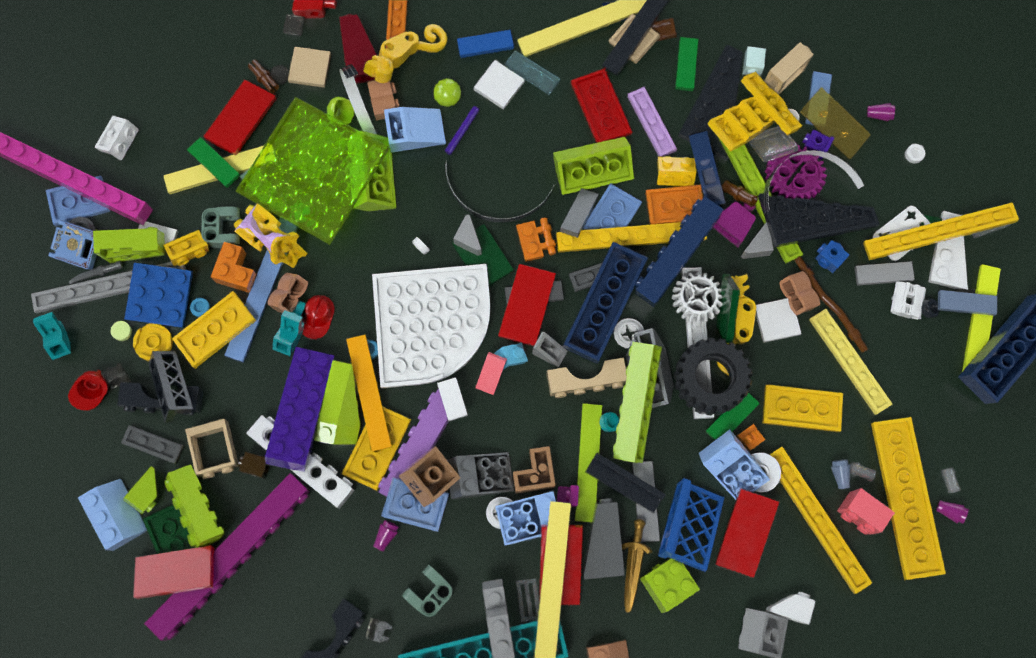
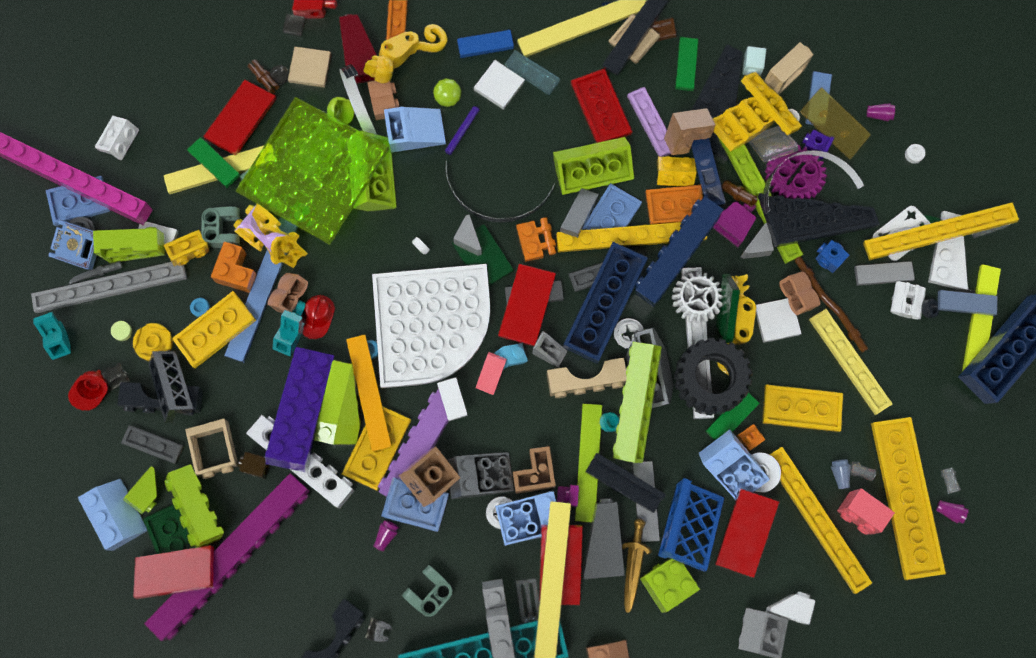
blue plate [124,263,193,328] -> none
none -> medium nougat brick [664,108,715,155]

